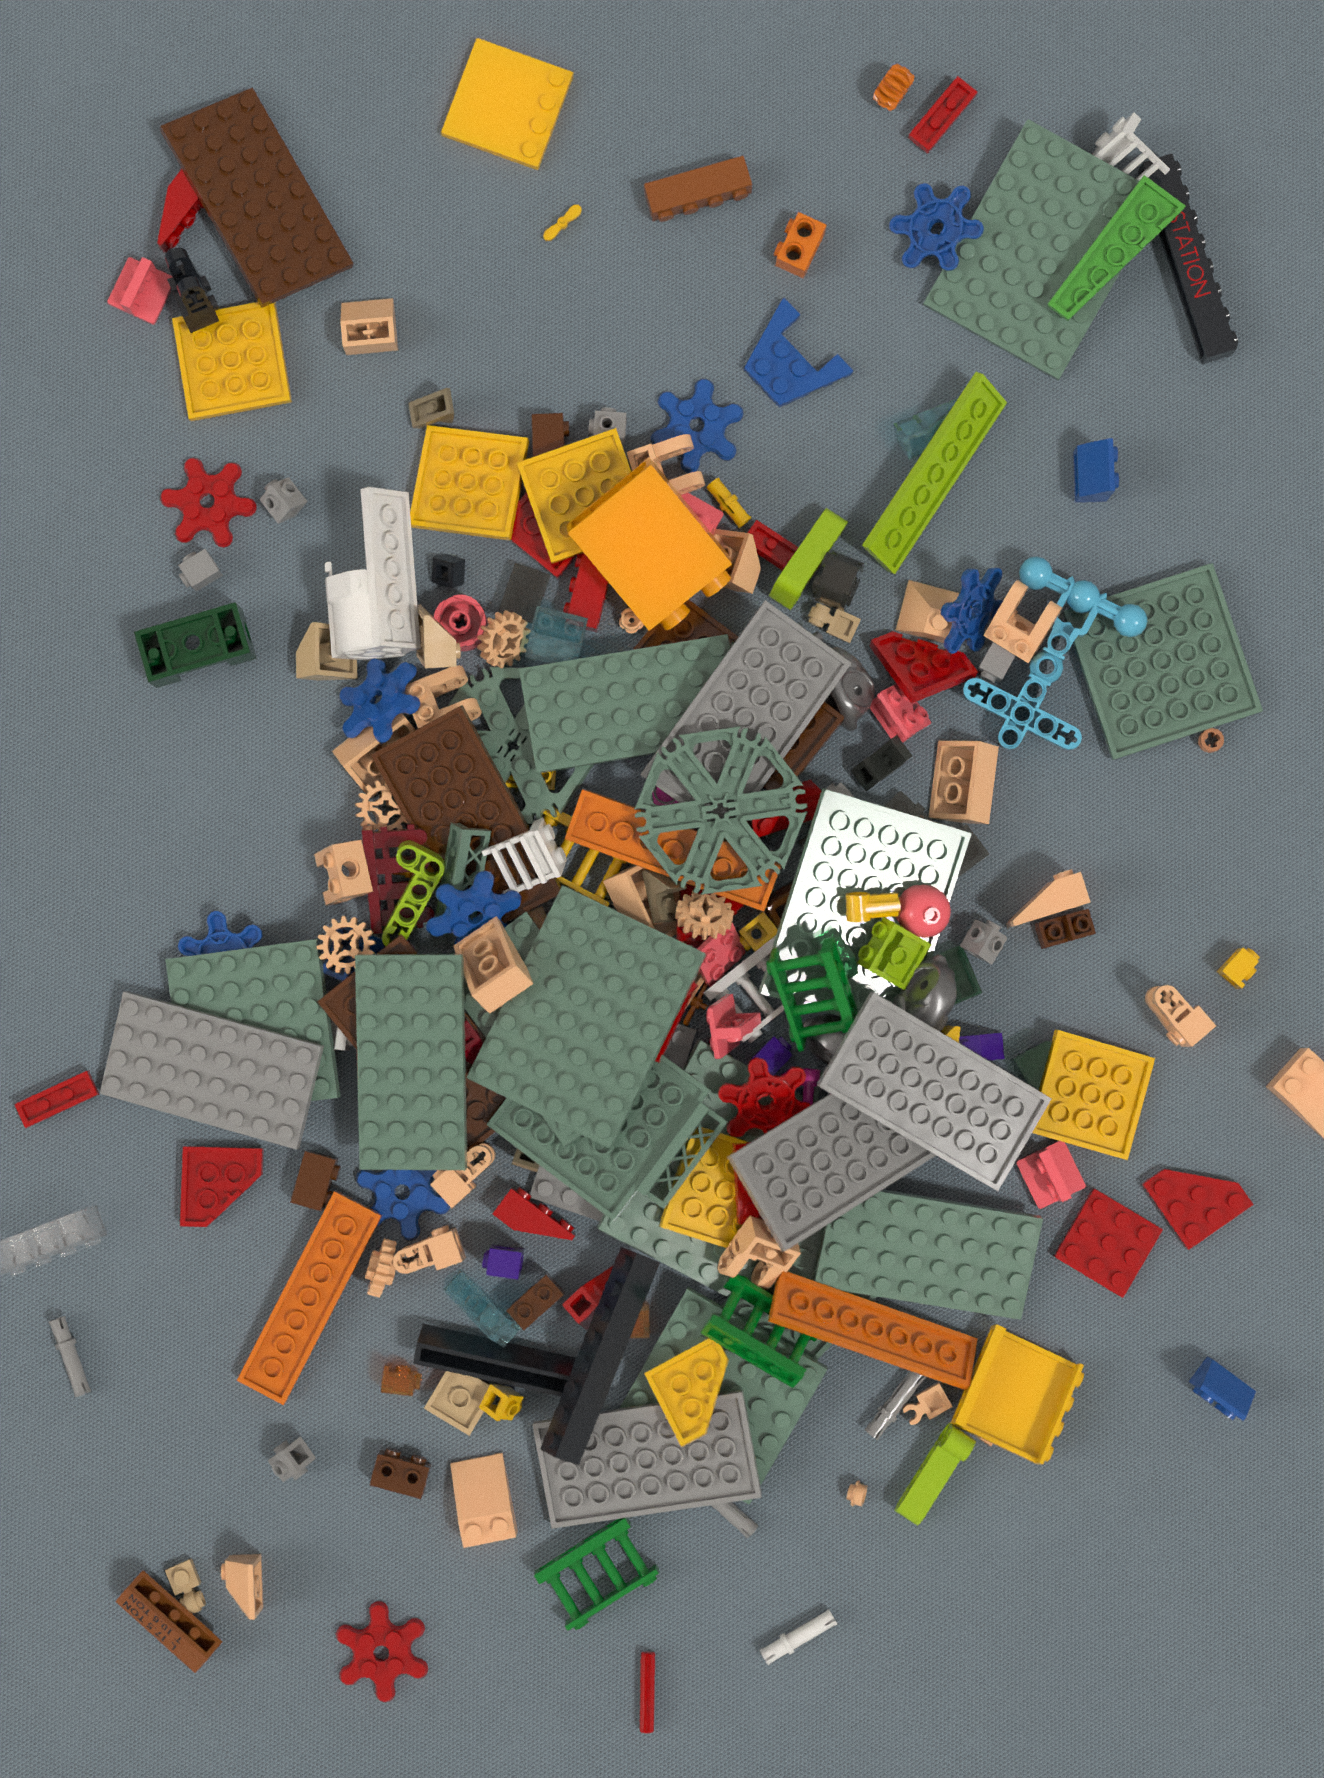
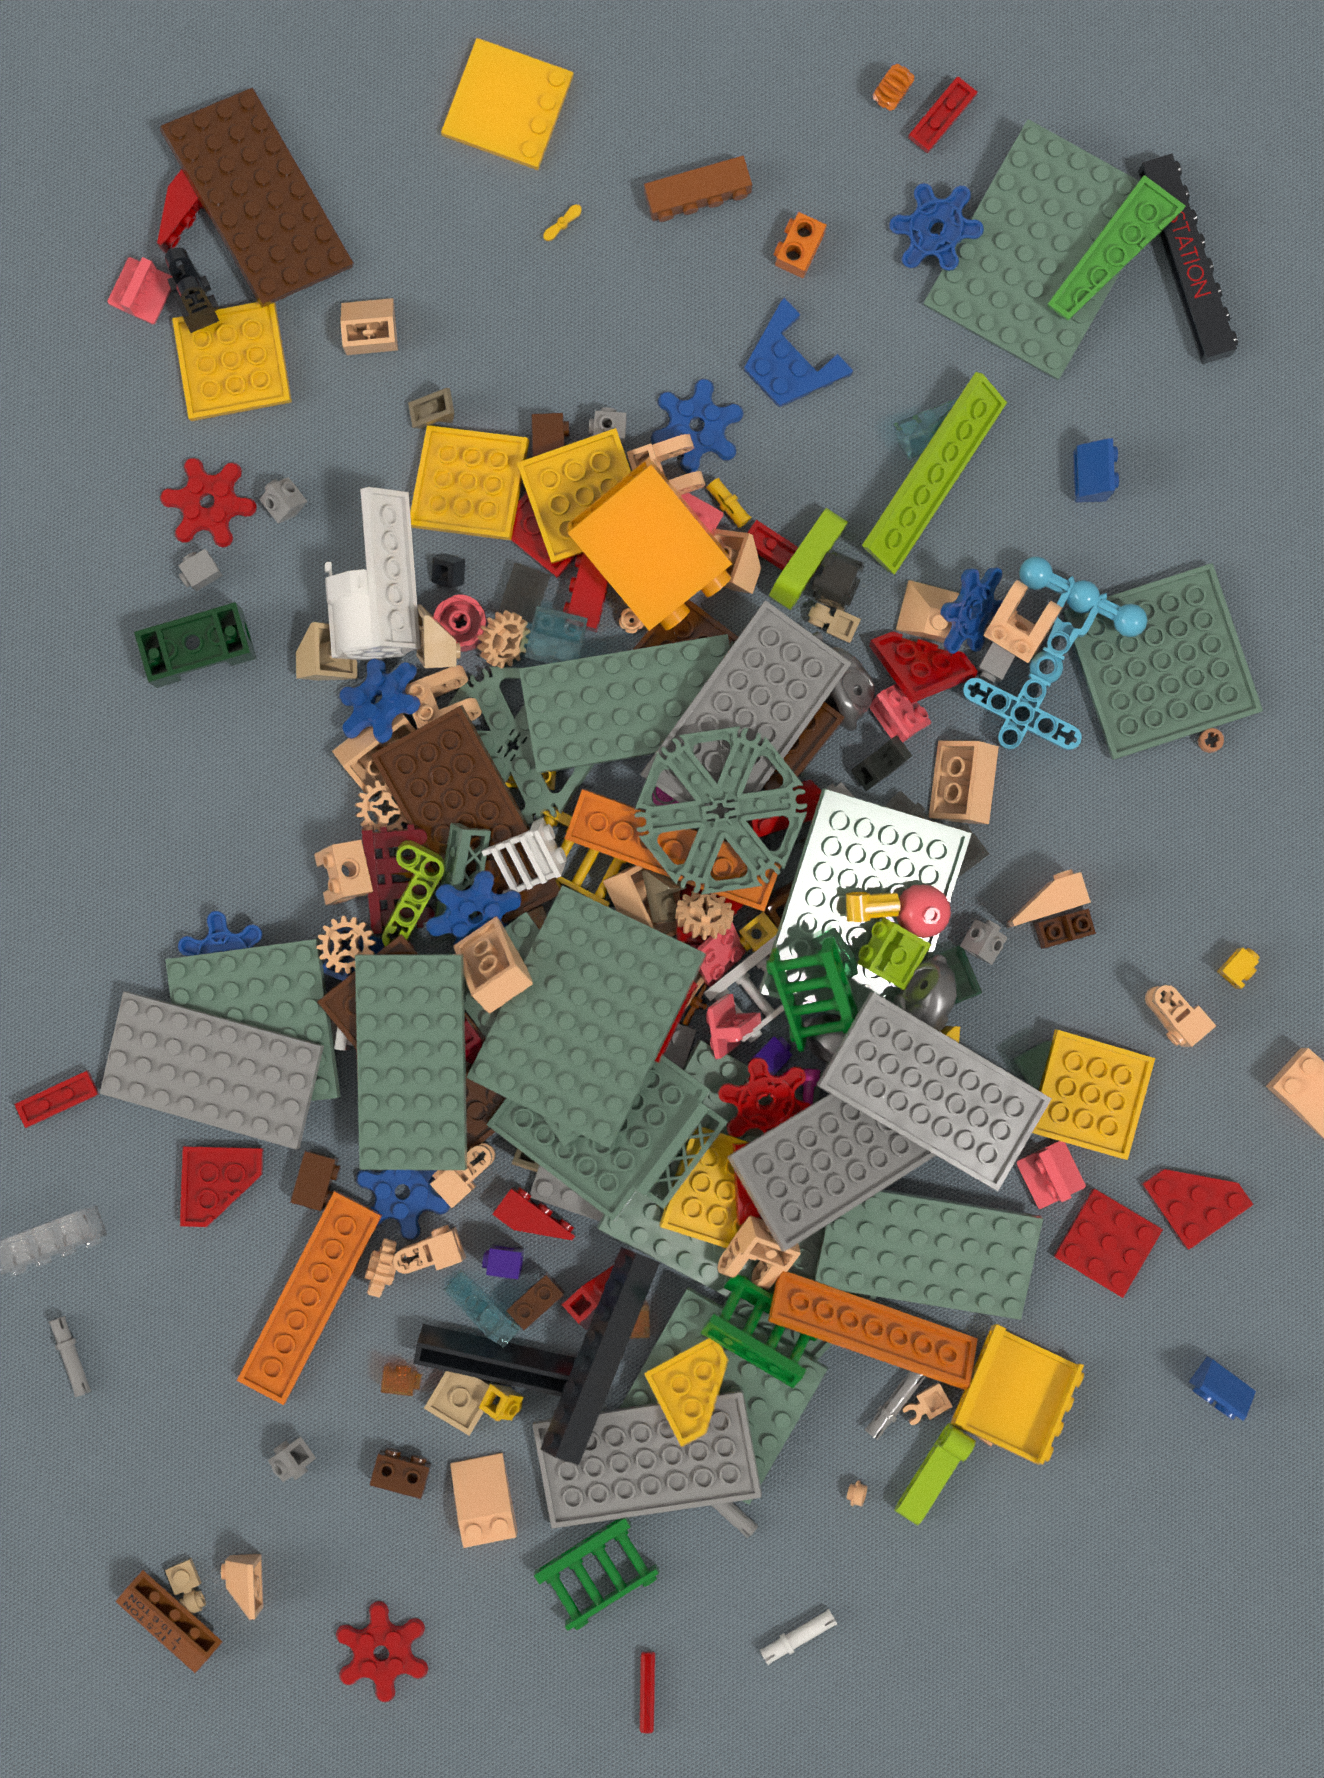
dark purple slope [959,1033,1005,1061] -> none
white plate [1093,112,1170,181] -> none

